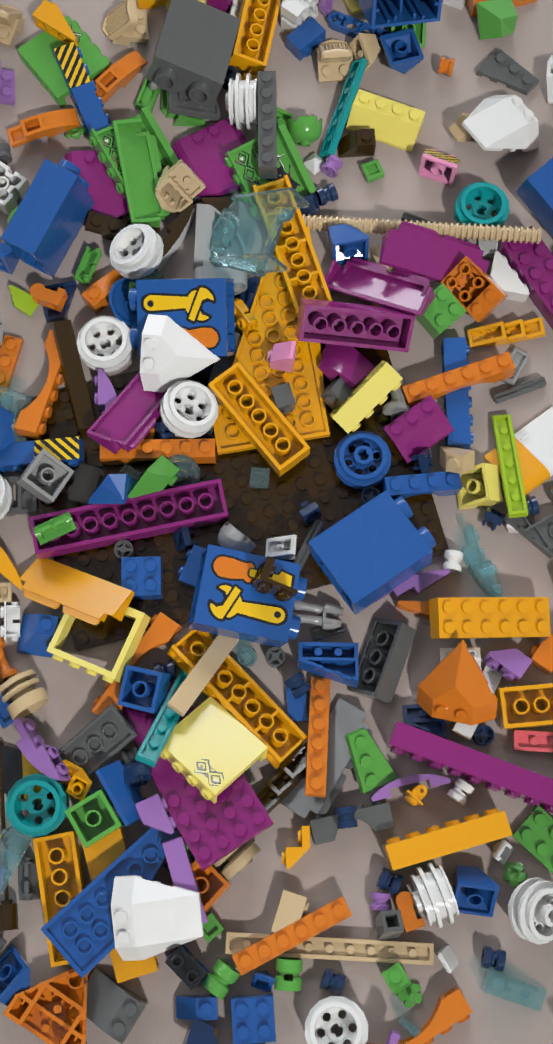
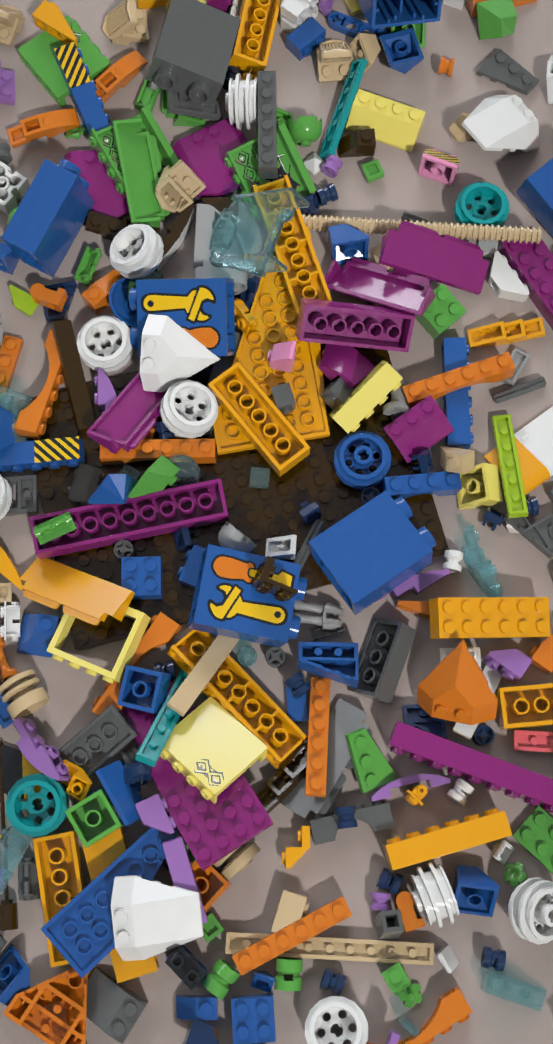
light grey slope [16,449,74,505] -> none
orange slope [440,256,508,323] -> none

